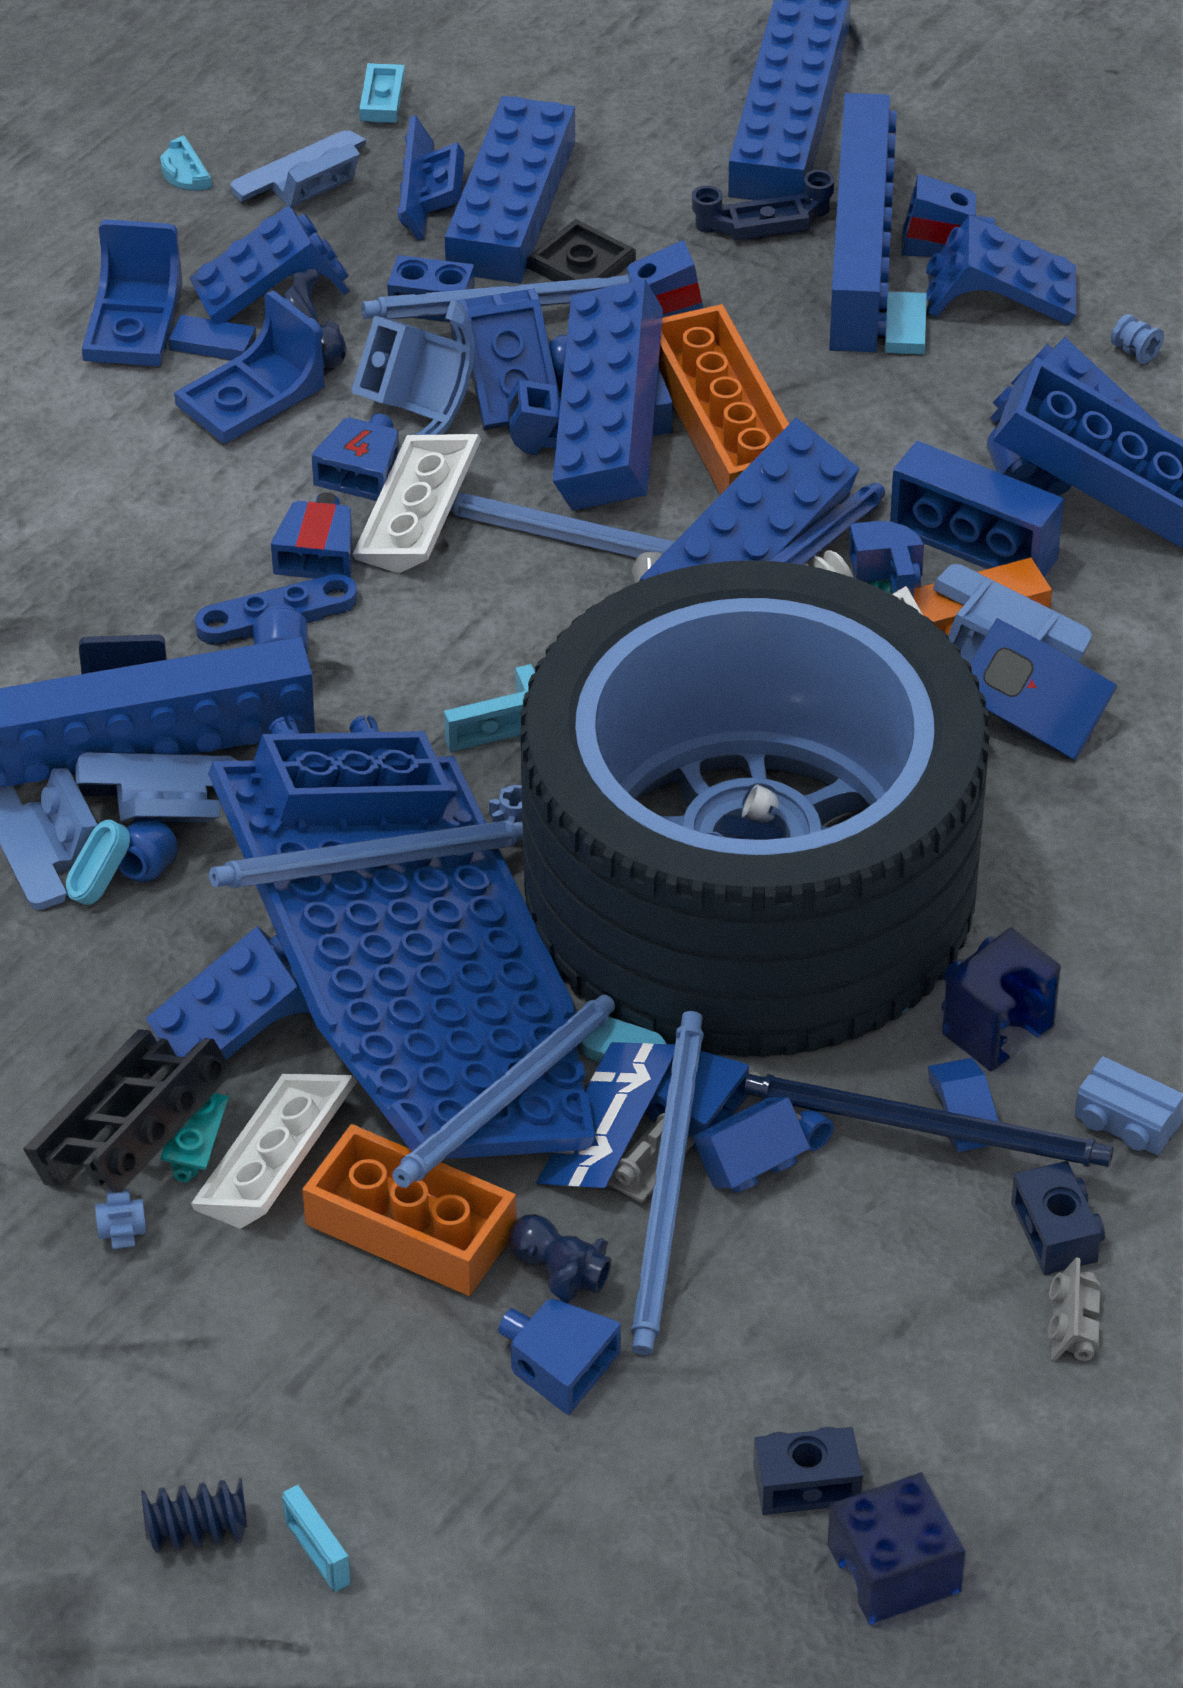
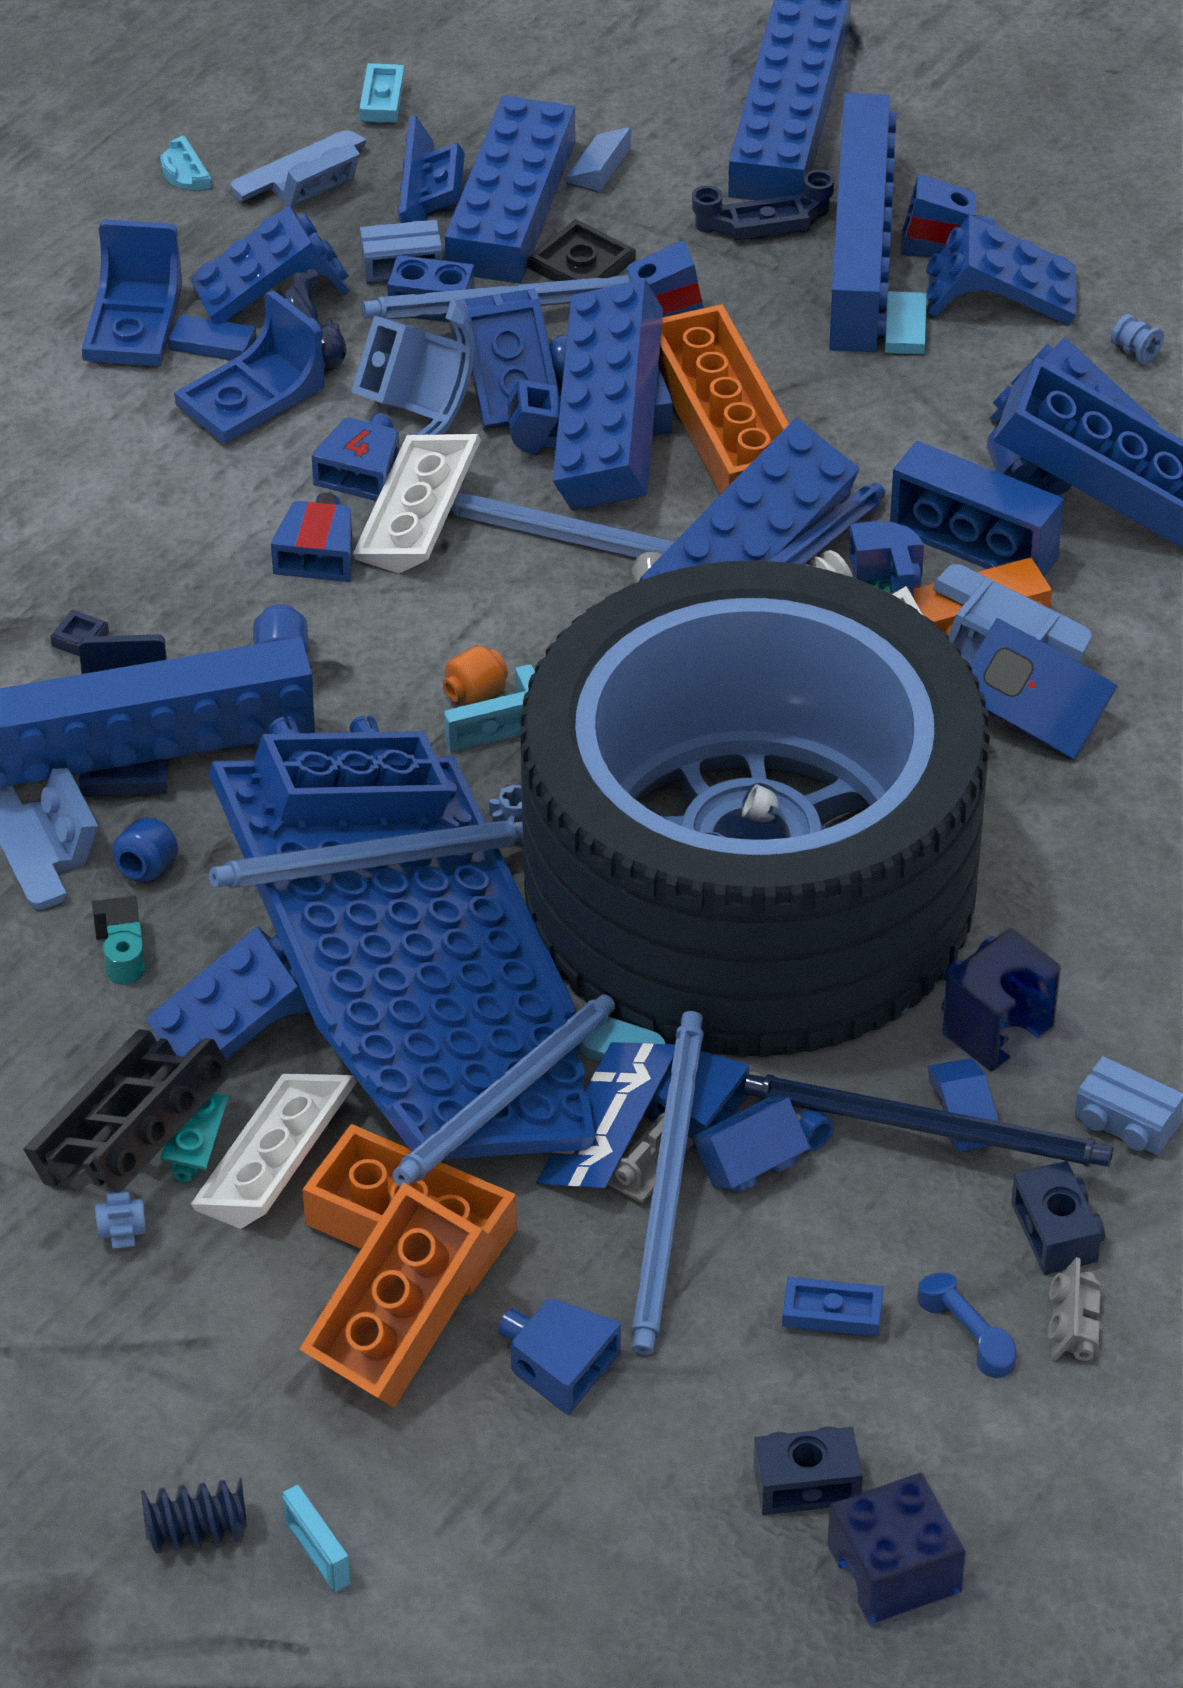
medium azure tile [66,820,130,905] -> none
medium blue plate [75,752,237,823] -> none
blue plate [195,574,357,645] -> none
dark blue animal [509,1214,612,1303] -> none
none -> dark blue tile [50,610,109,656]
none -> teal leg [92,896,145,985]
none -> orange brick [299,1182,497,1409]
none -> medium blue brick [360,220,442,283]
none -> orange head [443,645,508,706]
none -> medium blue slope [566,127,631,192]
none -> blue plate [782,1277,884,1337]
none -> blue bar [917,1272,1016,1378]

